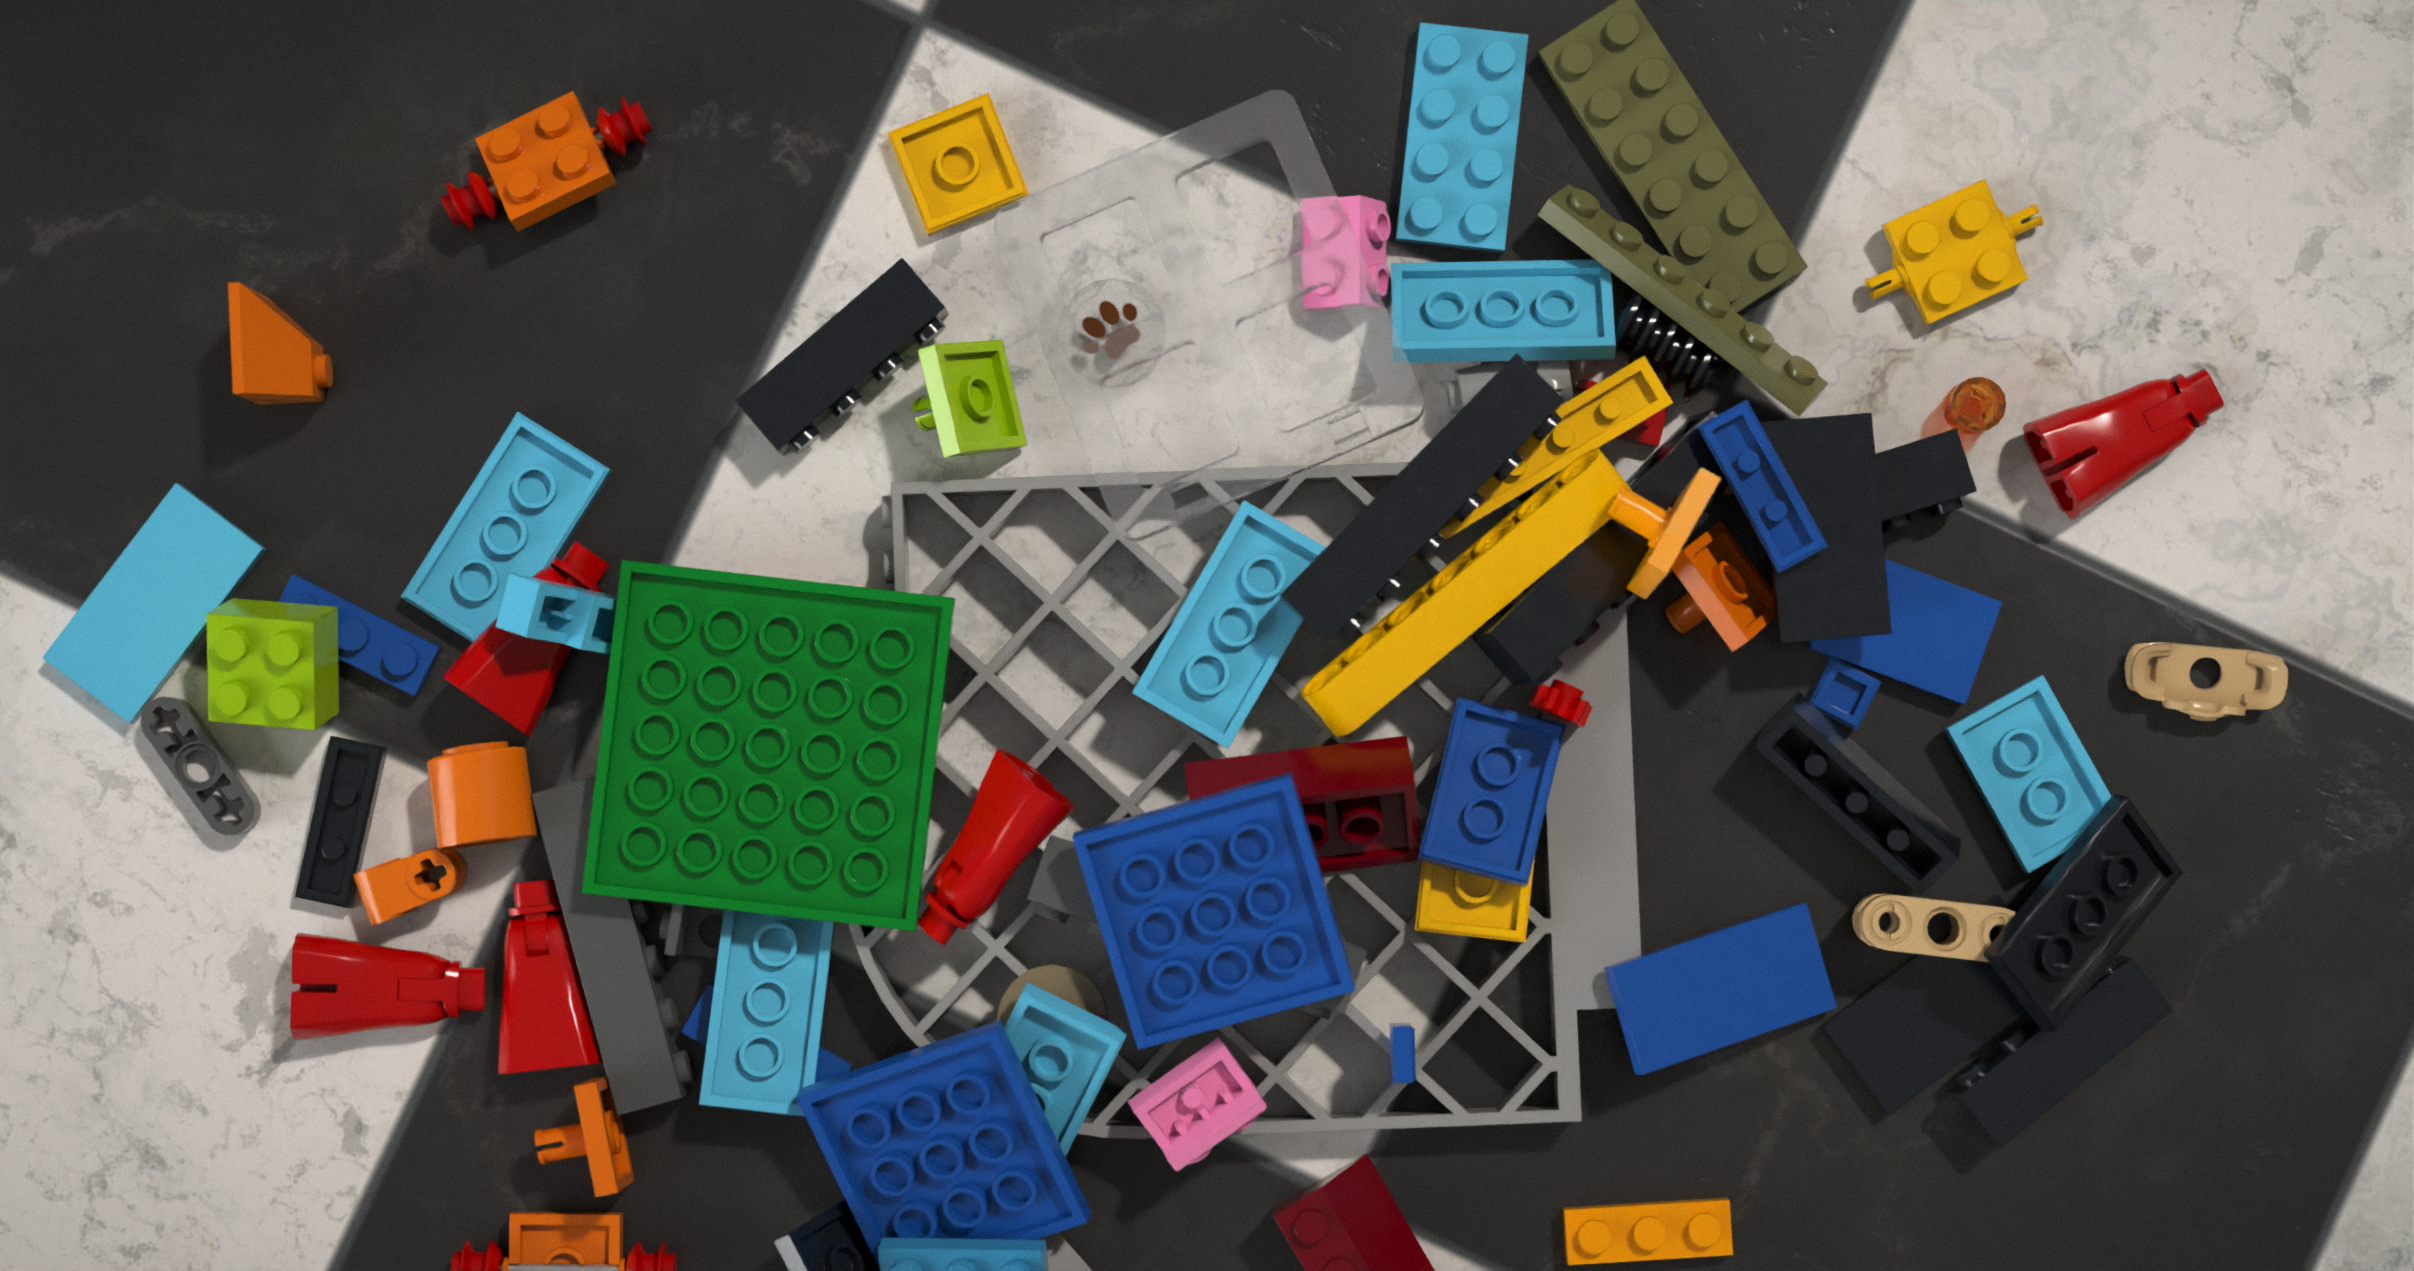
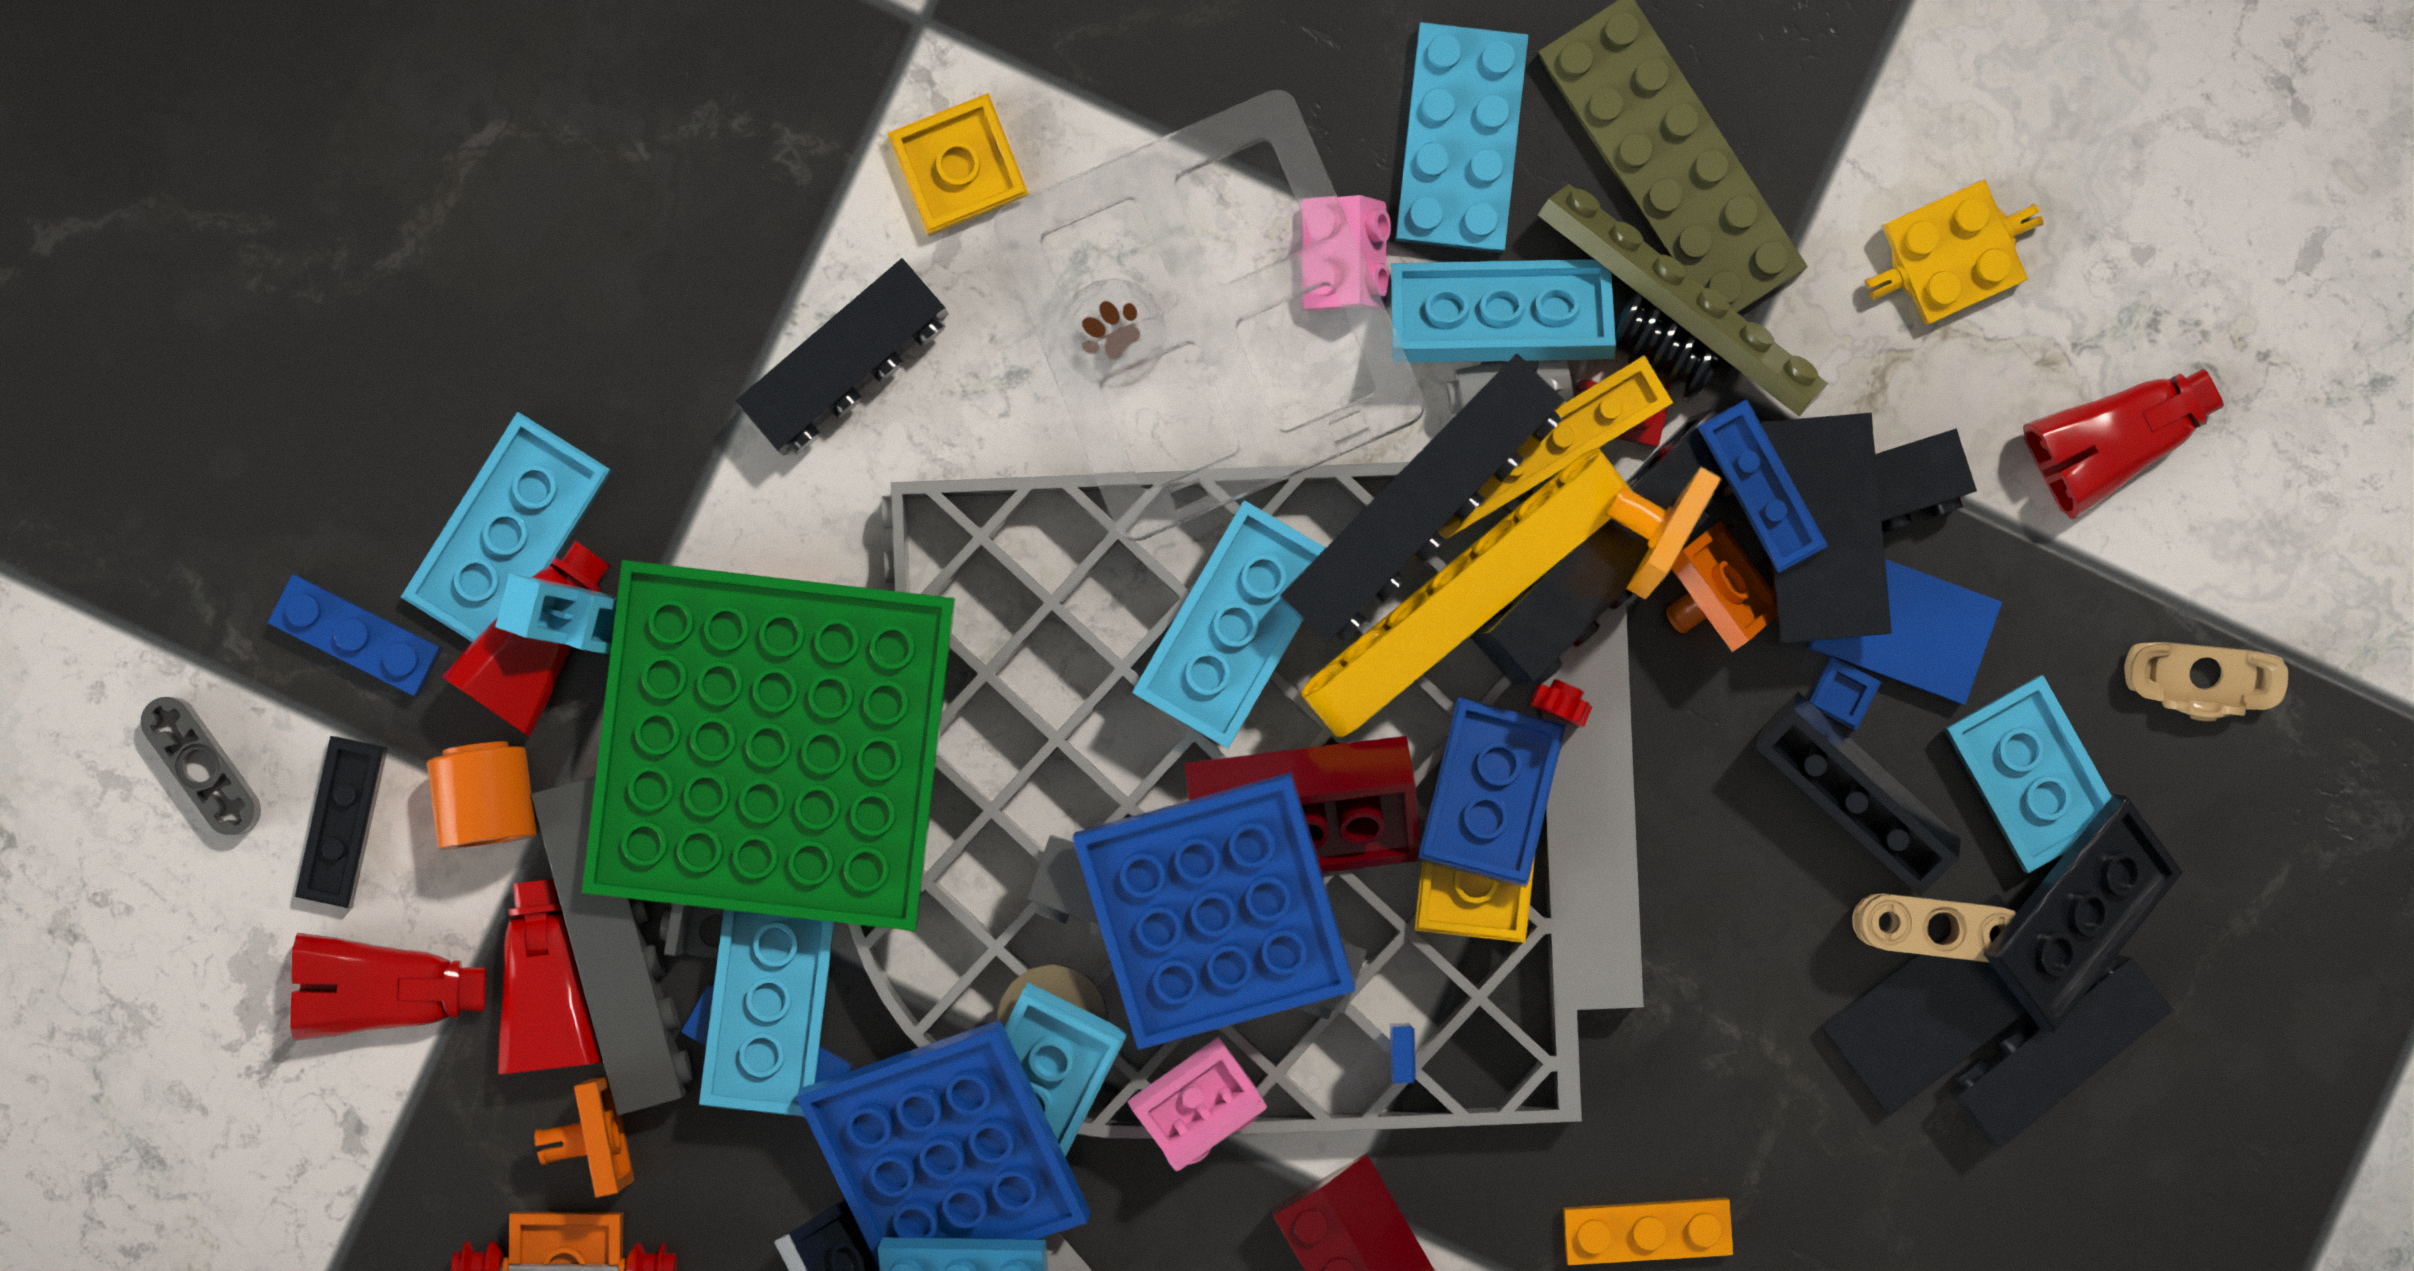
medium azure tile [42,483,267,724] -> none
lime brick [206,598,339,730] -> none
orange slope [228,282,333,405] -> none
orange piece [353,848,468,926] -> none
orange plate [441,91,653,232] -> none
lime tile [912,340,1027,458] -> none
red piece [917,748,1076,945] -> none
blue tile [1604,903,1837,1075] -> none
clear orange wheel [1943,377,2006,435] -> none

